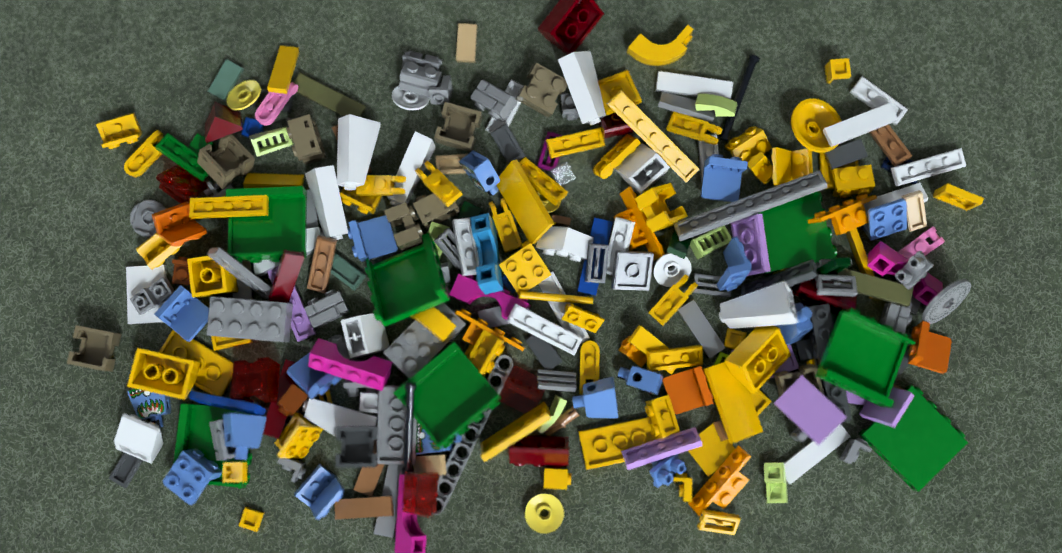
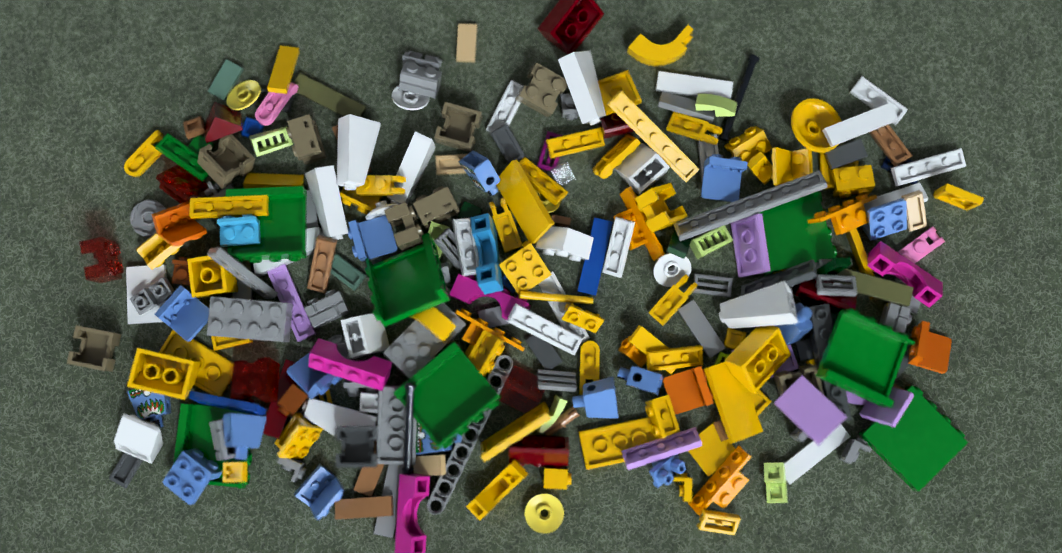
yellow bracket [96,113,142,149] -> none
yellow tile [238,507,264,532] -> none
dark red tile [269,250,305,303] -> none
clear red bracket [402,472,438,517] -> none
yellow hinge [415,160,462,207] -> none
light grey bracket [429,75,453,105] -> none
light grey brick [471,80,517,120] -> none
flat silver tile [585,243,609,283] -> none
tile [611,250,654,291] -> none
medium blue bracket [717,237,752,291] -> none
yellow panel [825,58,851,84] -> none
light grey hips [895,251,934,290] -> none
light grey piece [922,279,971,324] -> none
none -> clear red piece [79,237,124,283]
none -> medium nougat tile [183,116,205,139]
none -> medium azure bracket [217,214,261,247]
none -> white dish [365,201,399,220]
none -> yellow arch [466,460,528,521]

